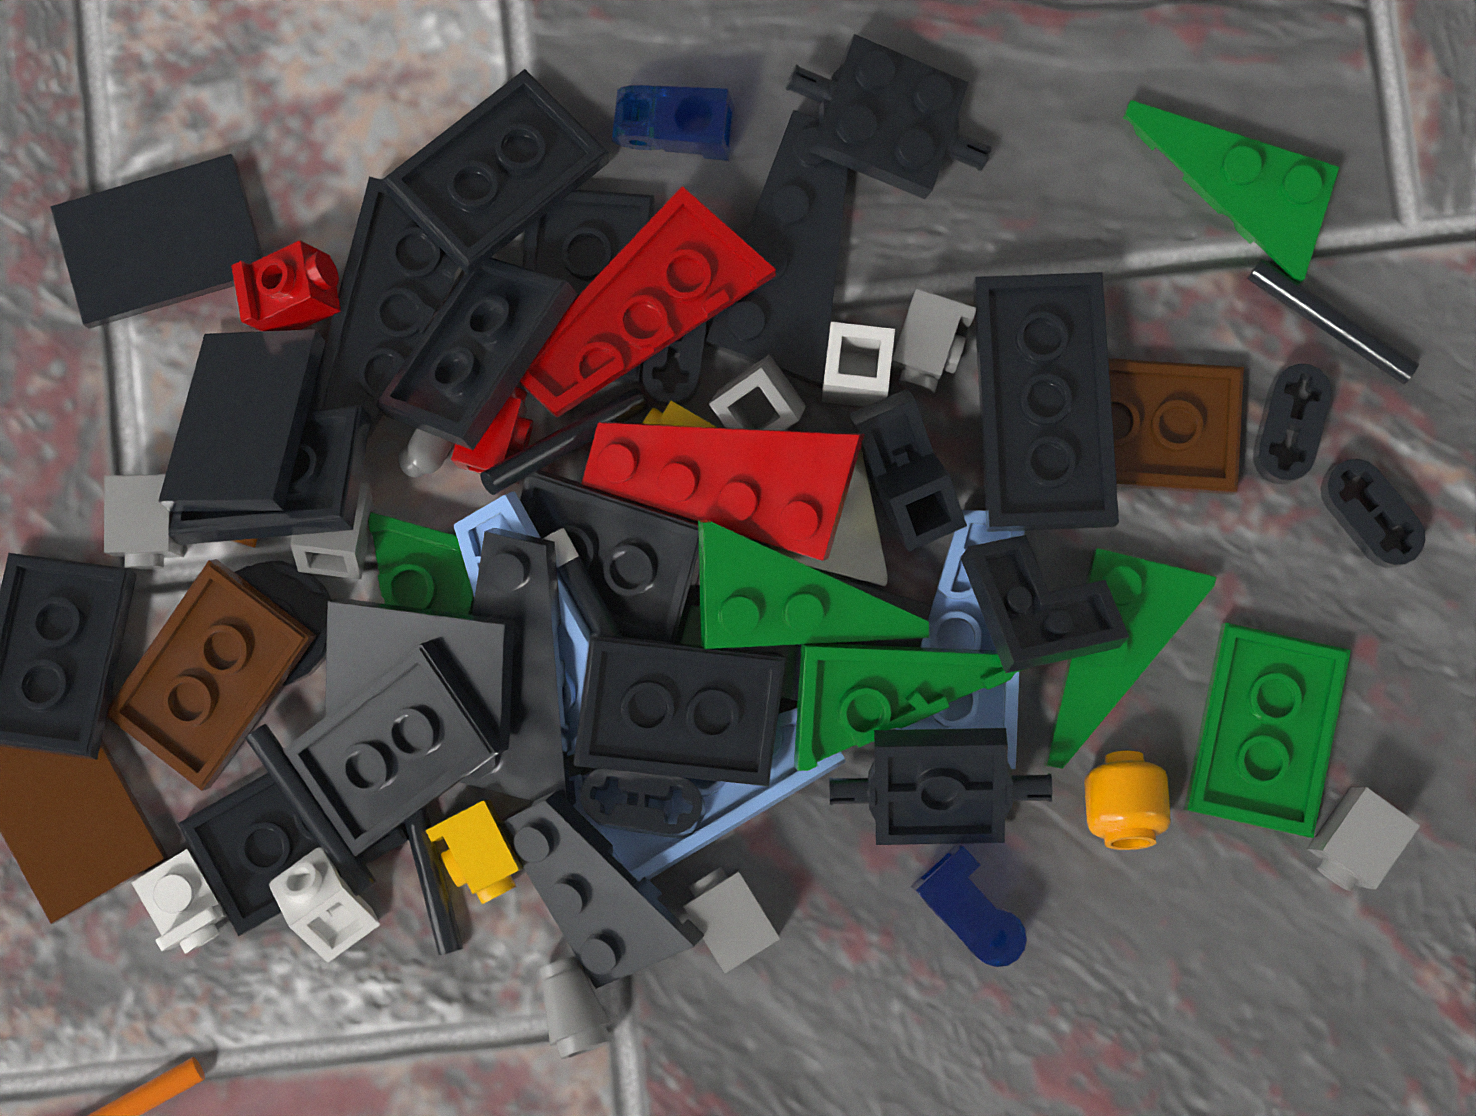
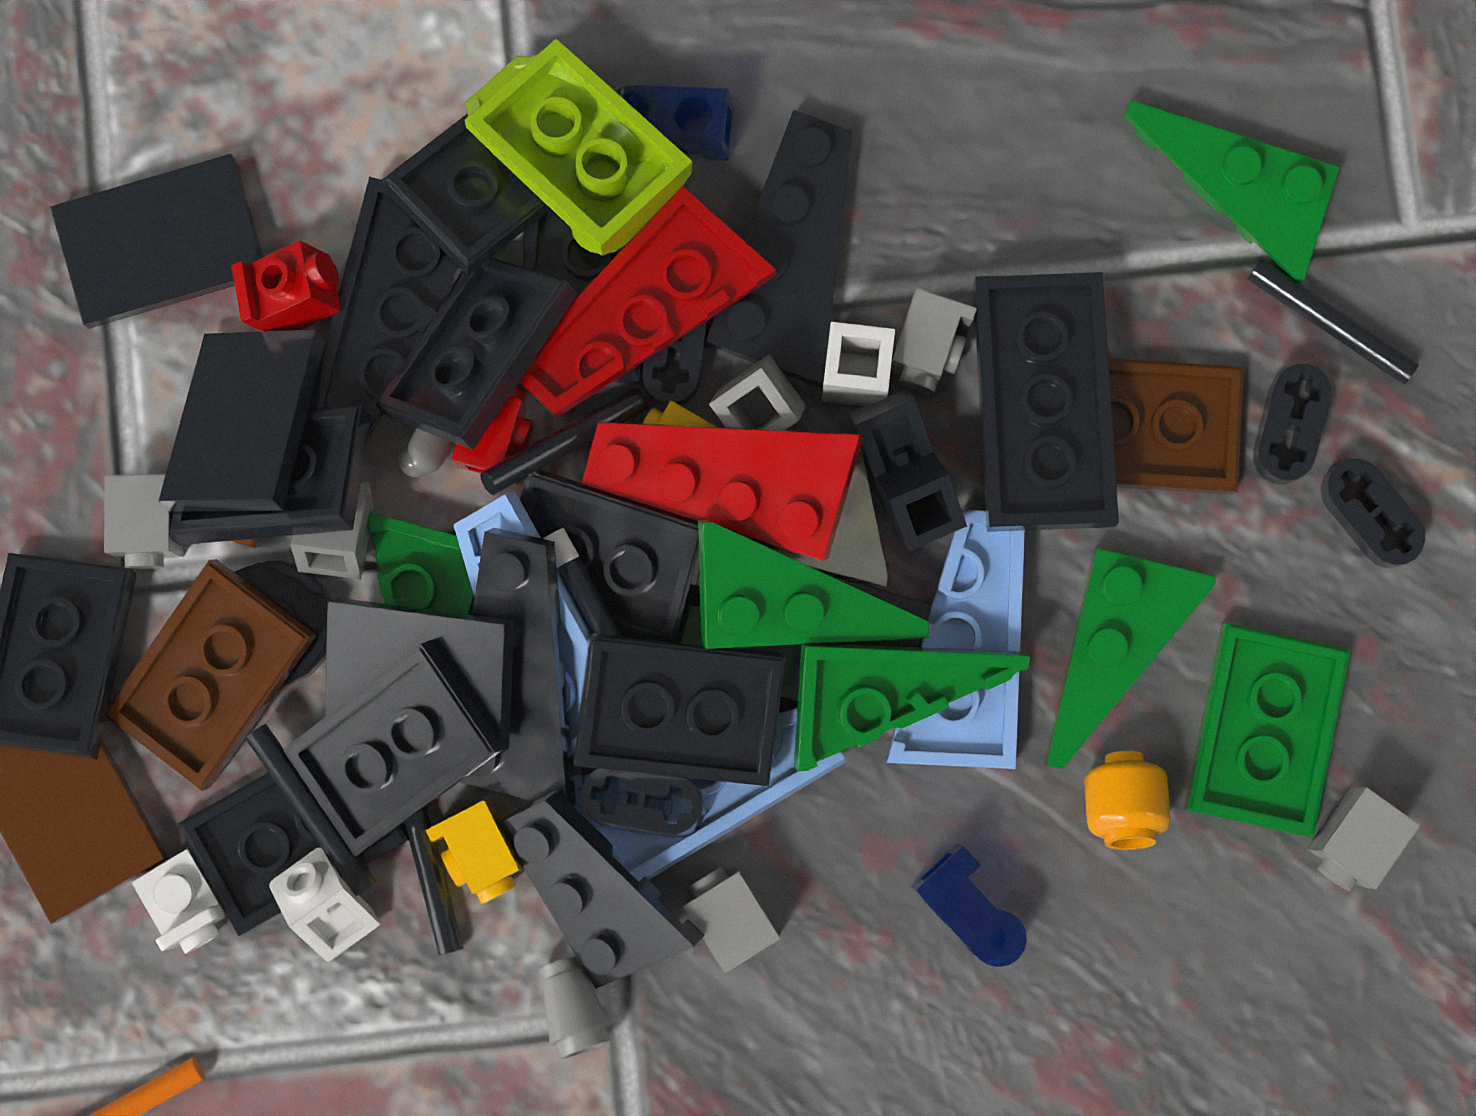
black plate [786,34,992,199] -> none
black plate [829,728,1053,845] -> none
black plate [960,535,1129,673] -> none
none -> lime slope [464,39,693,256]

